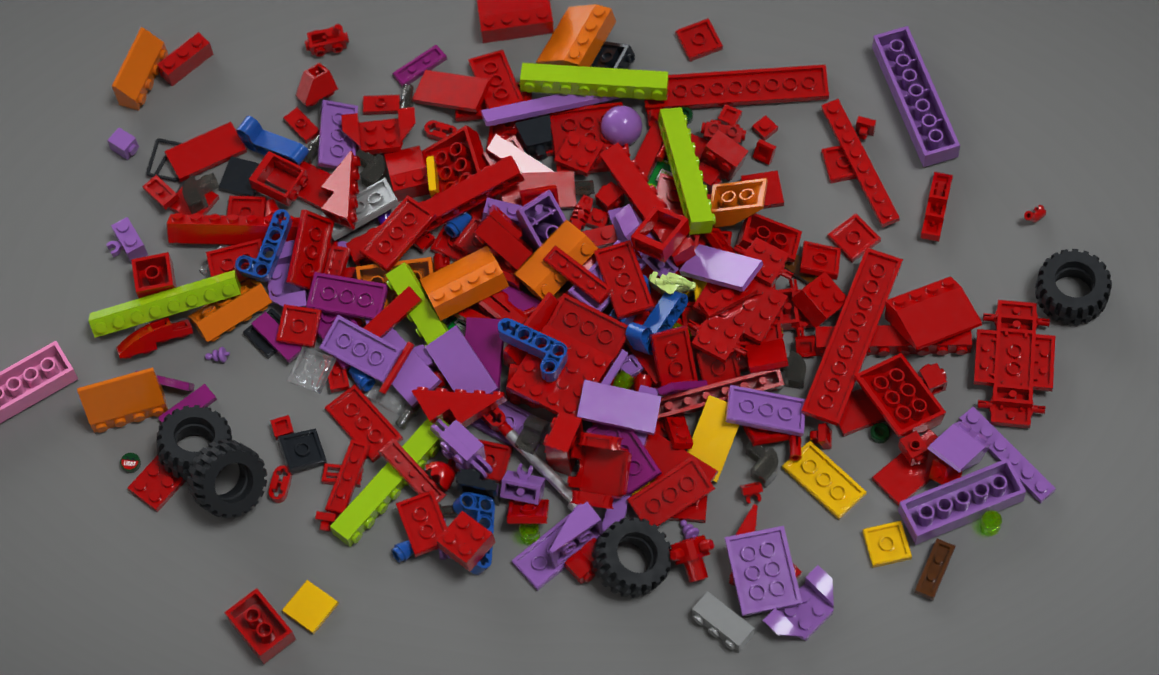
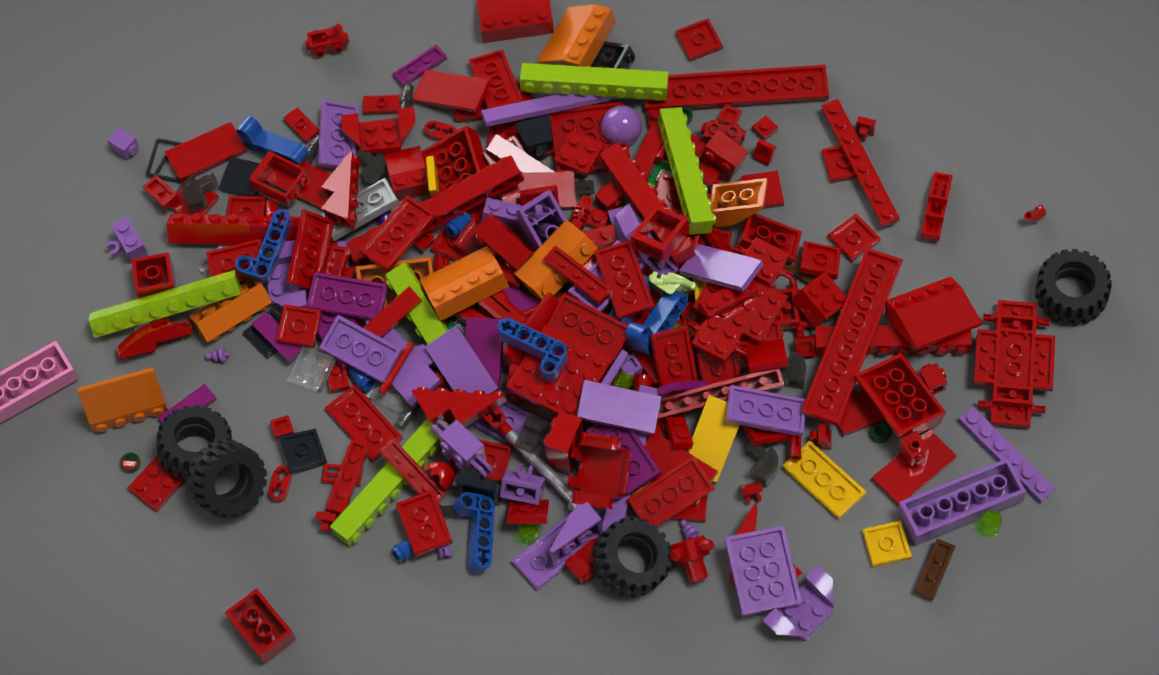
orange slope [112,27,168,111] -> none
magenta tile [135,371,195,391] -> none
red brick [157,32,214,86] -> none
yellow tile [282,580,339,635] -> none
red slope [296,63,338,106] -> none
red brick [436,511,496,572] -> none
red tile [489,204,522,240] -> none
light grey brick [692,591,755,652] -> none
medium lavender brick [872,26,960,167] -> none
medium lavender slope [927,421,991,472] -> none
red brick [929,459,962,485] -> none

